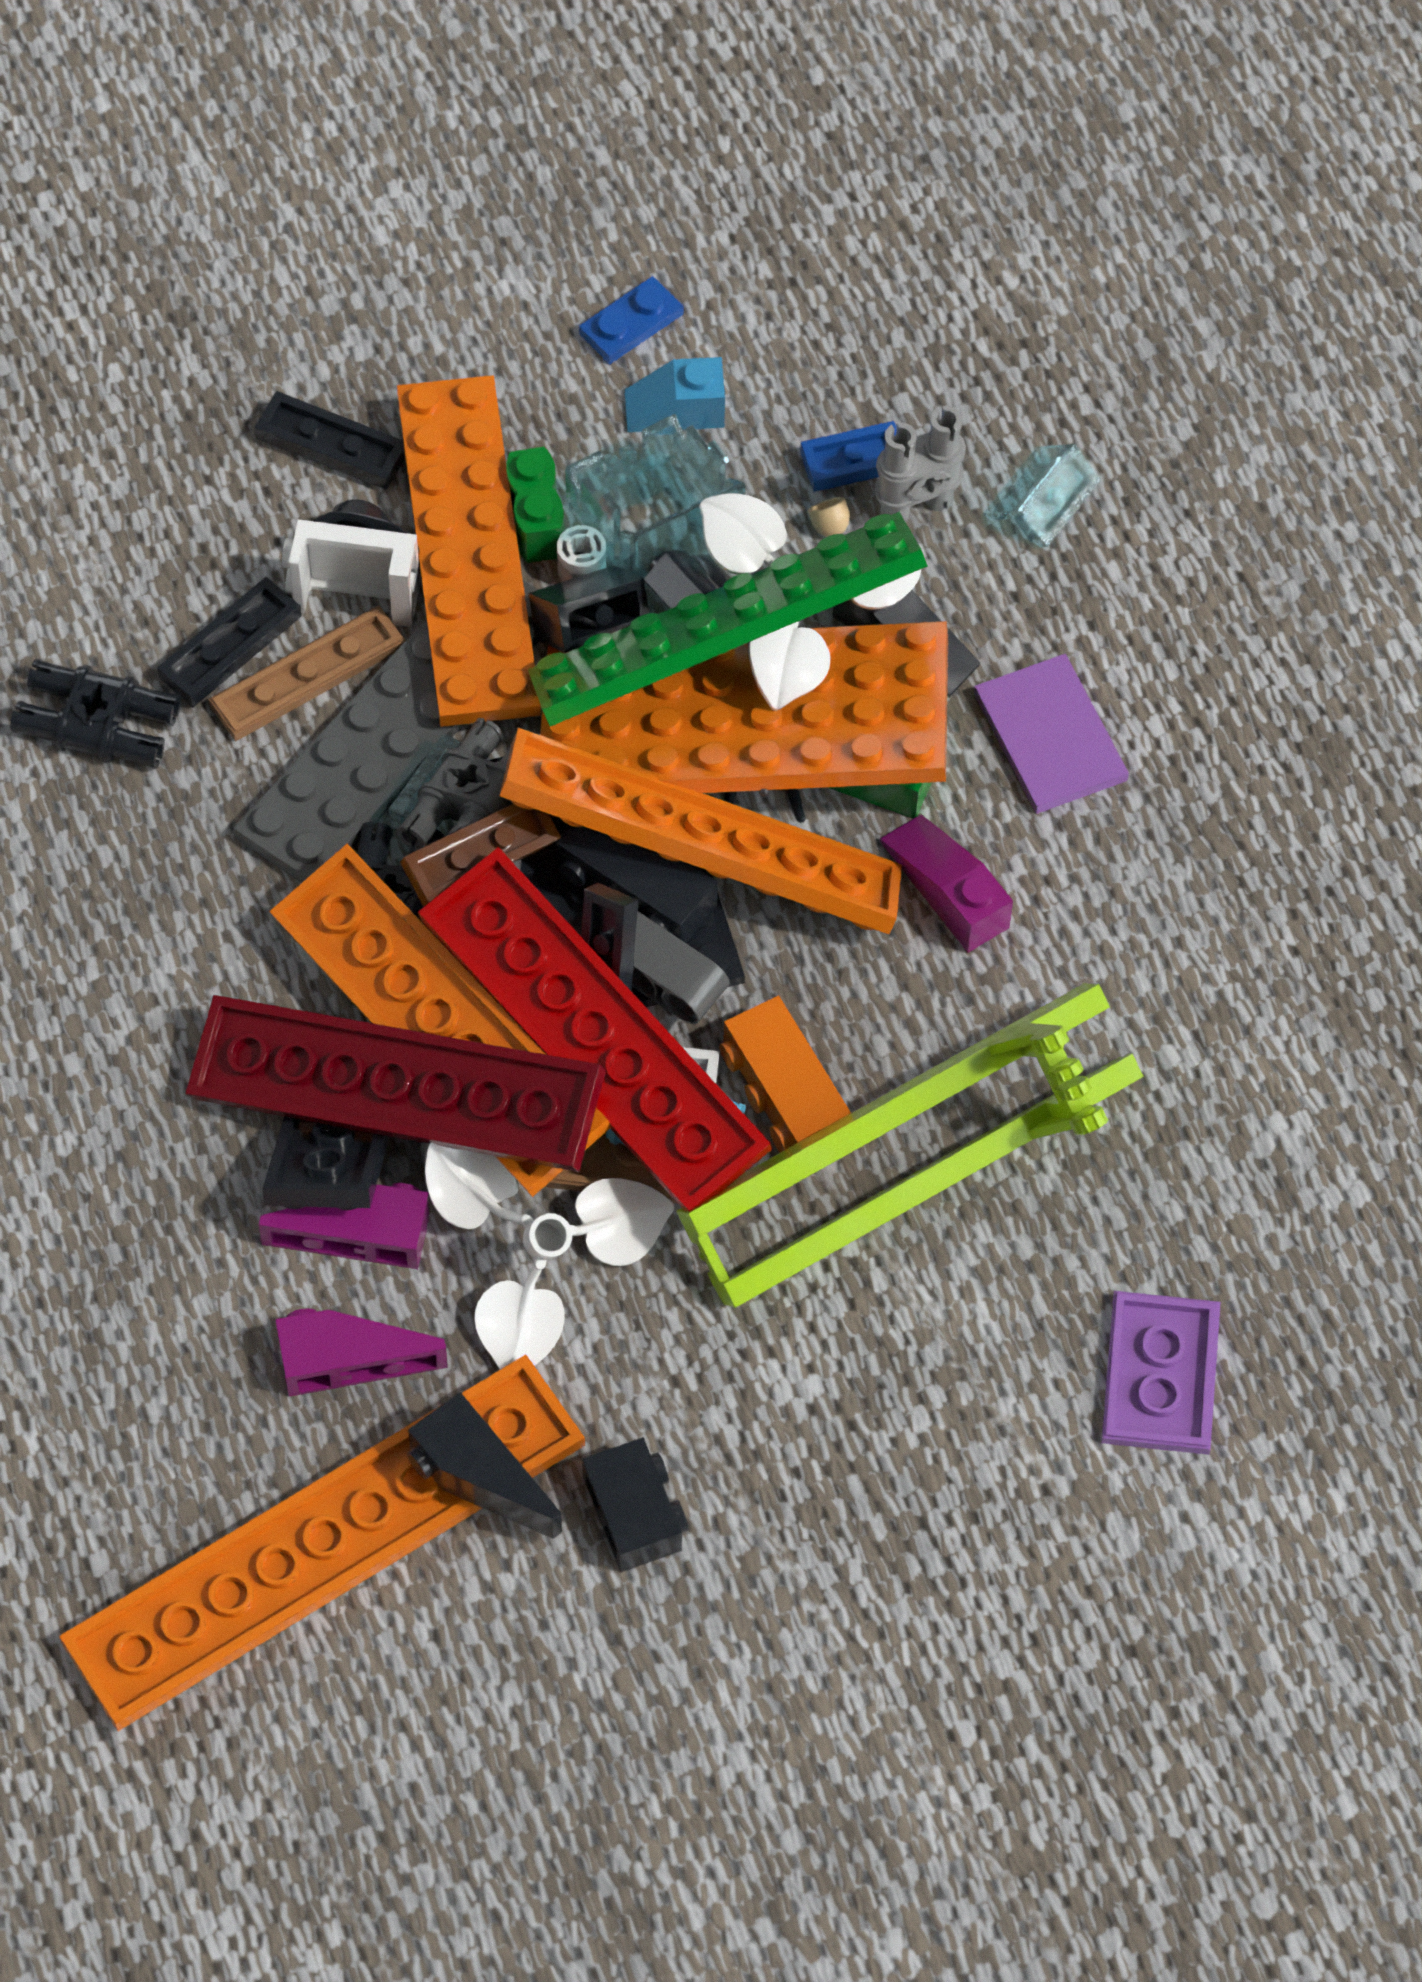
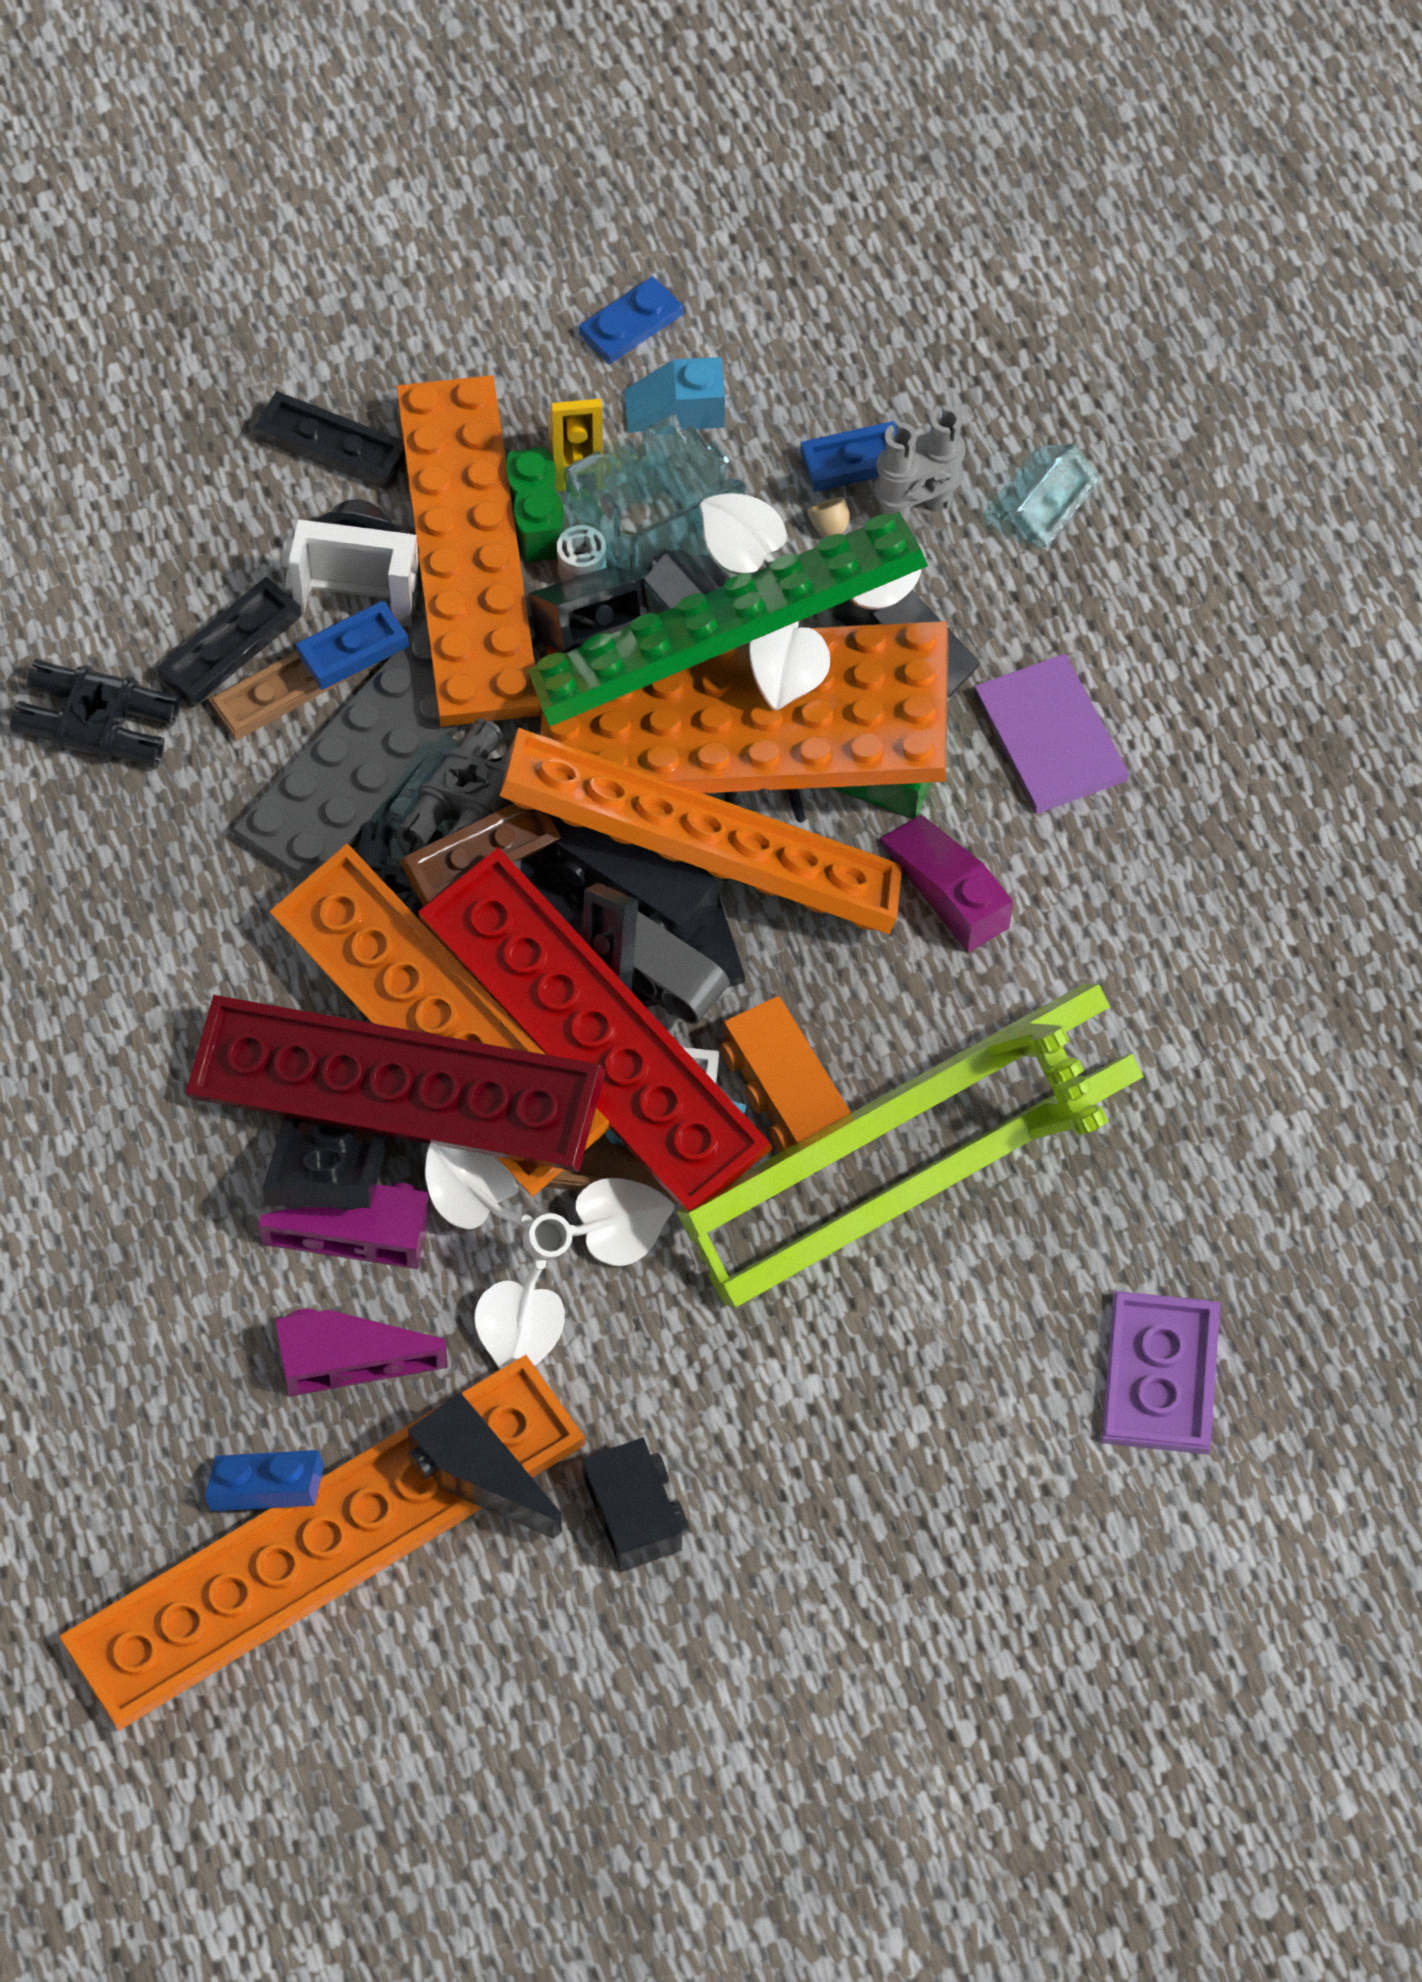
none -> blue plate [205,1450,324,1511]
none -> blue plate [296,600,409,691]
none -> yellow slope [548,398,603,492]

